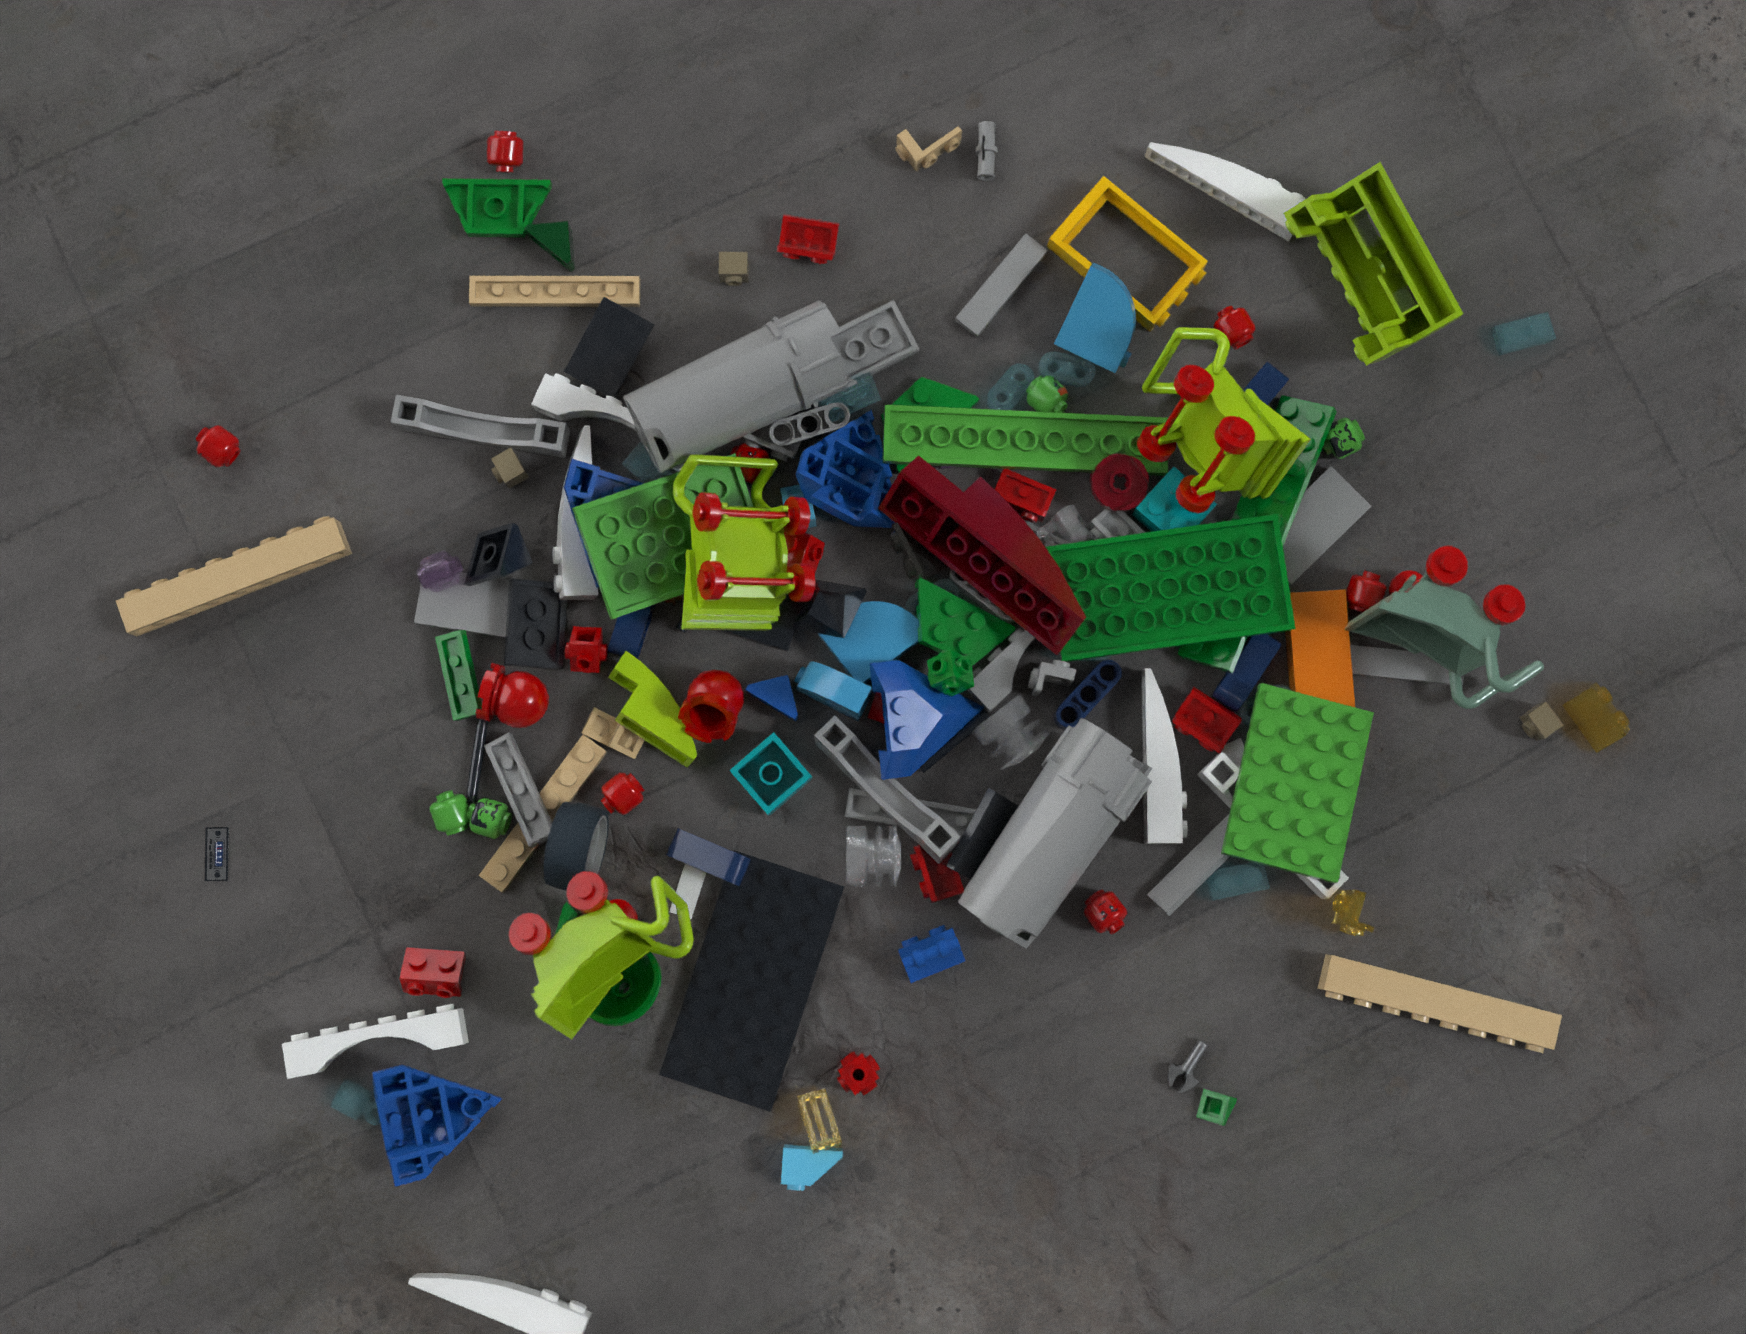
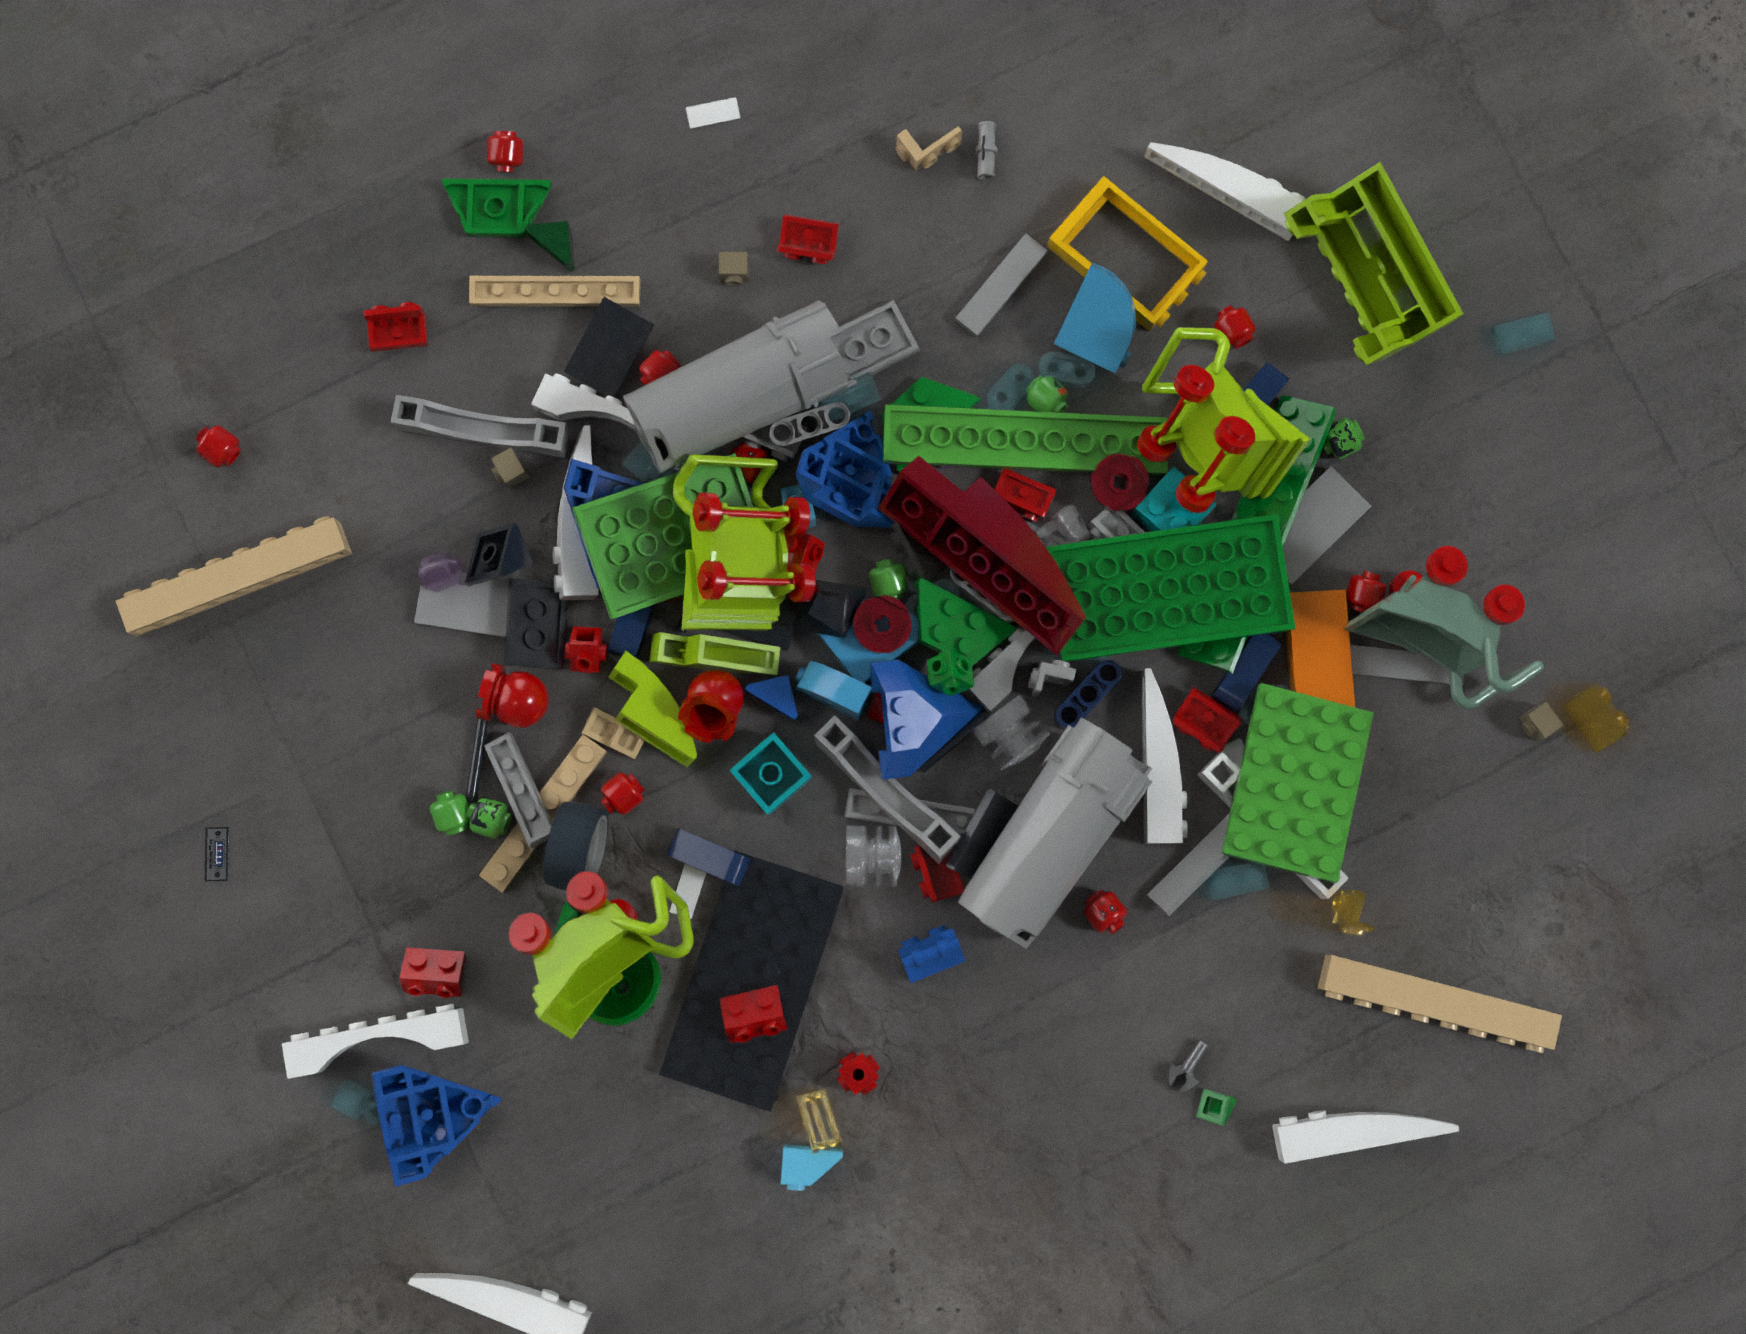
green plate [435,630,482,721] -> none
none -> red bracket [363,302,428,352]
none -> red head [639,350,681,385]
none -> lime slope [649,632,780,676]
none -> white sticker [686,97,740,128]
none -> red bracket [720,985,787,1043]
none -> dark red plate [853,595,912,654]
none -> bright green head [868,558,908,599]
none -> white slope [1272,1111,1459,1164]

